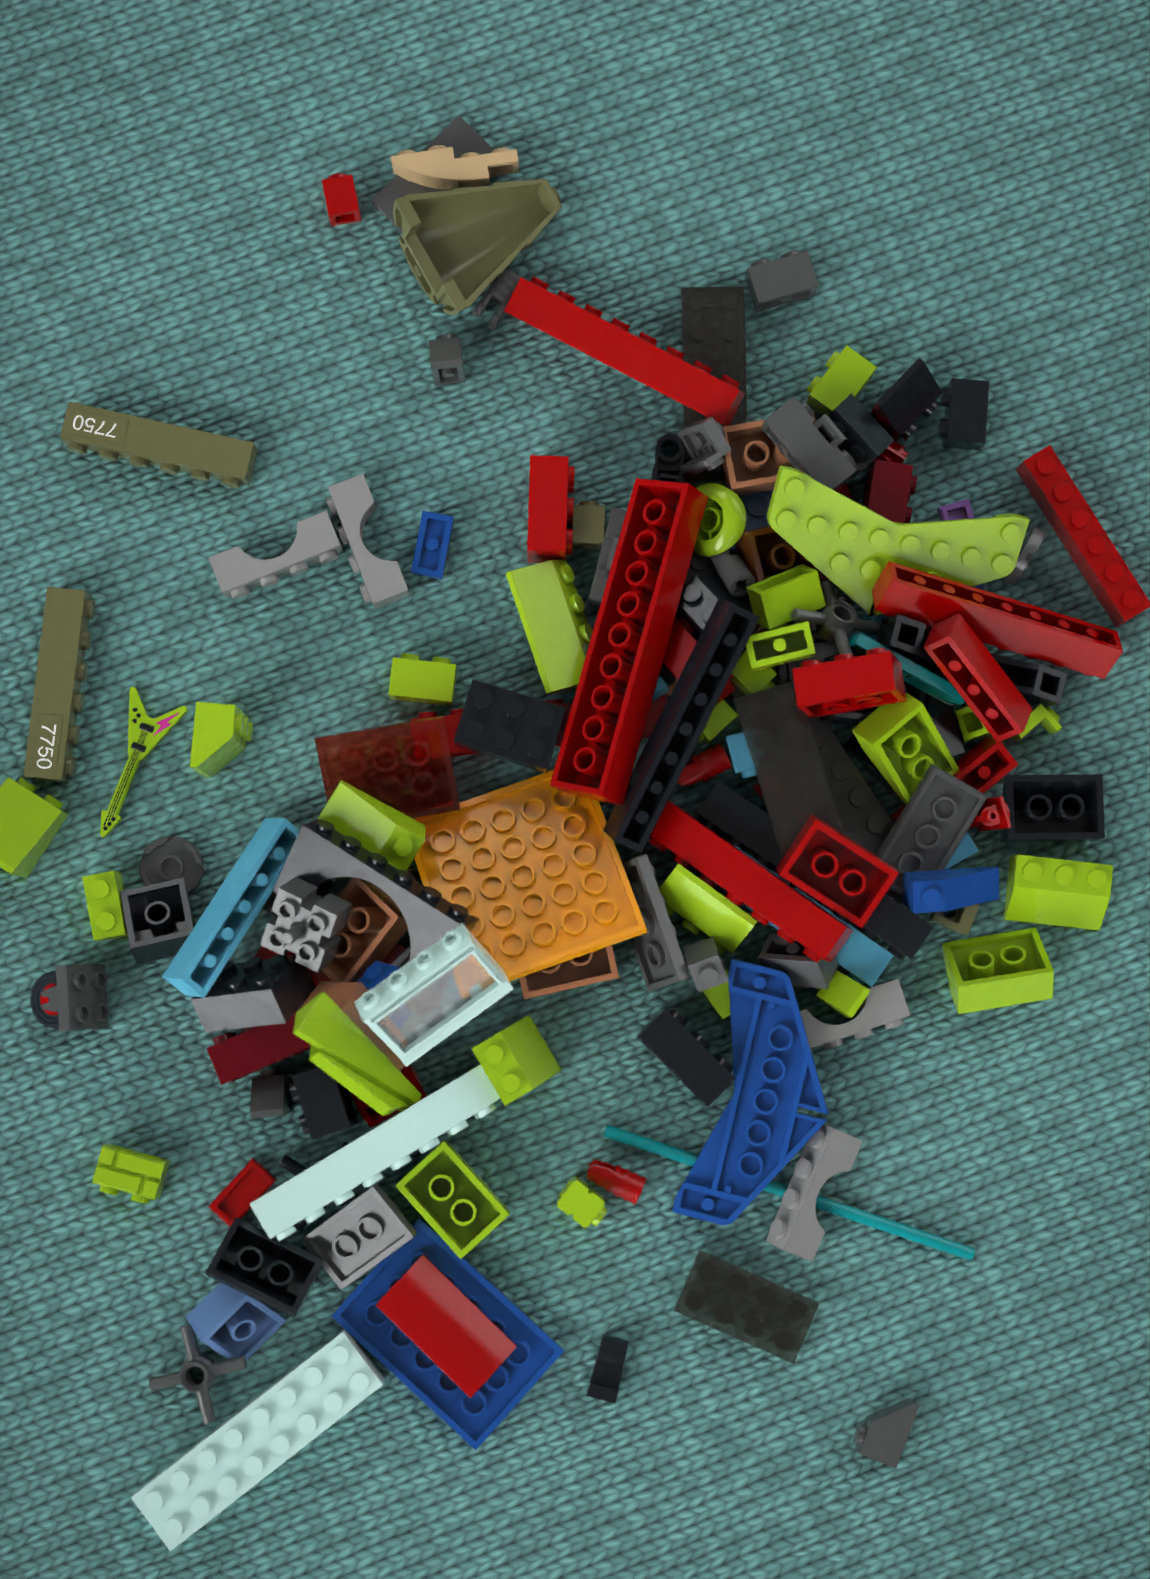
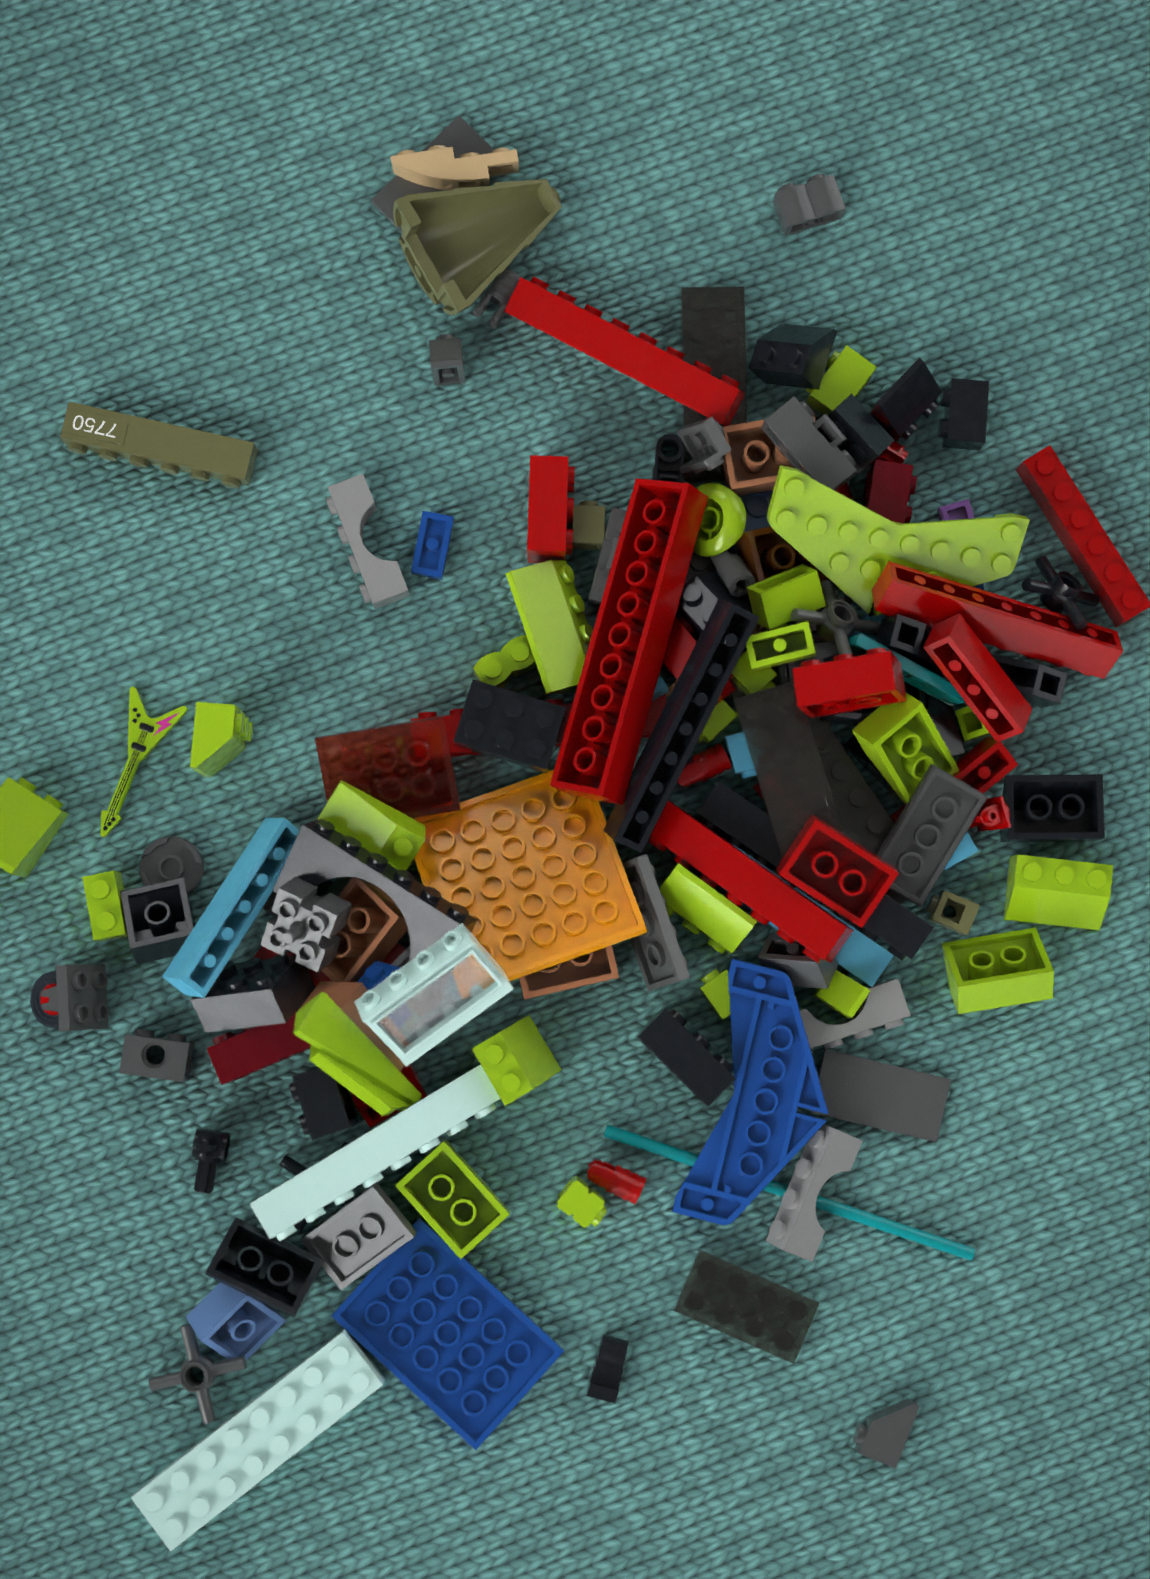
olive brick [23,587,95,783] -> none
lime brick [92,1143,170,1204] -> none
light grey arch [208,511,344,599] -> none
red tile [208,1158,277,1227] -> none
dark grey slope [250,1068,291,1118] -> none
red brick [322,173,362,227] -> none
red slope [376,1254,517,1398] -> none
lime brick [388,653,457,706] -> none
dark grey brick [683,936,729,992] -> none
dark grey brick [745,250,819,313] -> none
blue slope [903,866,999,914] -> none
dark grey tile [1002,526,1045,586] -> none
lime bracket [1011,704,1062,742] -> none
none -> dark grey brick [119,1029,194,1082]
none -> black axle [192,1128,231,1194]
none -> lime brick [473,635,536,688]
none -> black slope [748,323,837,390]
none -> dark grey brick [773,174,846,236]
none -> dark grey tile [810,1049,951,1142]
none -> black bar [1022,556,1099,630]

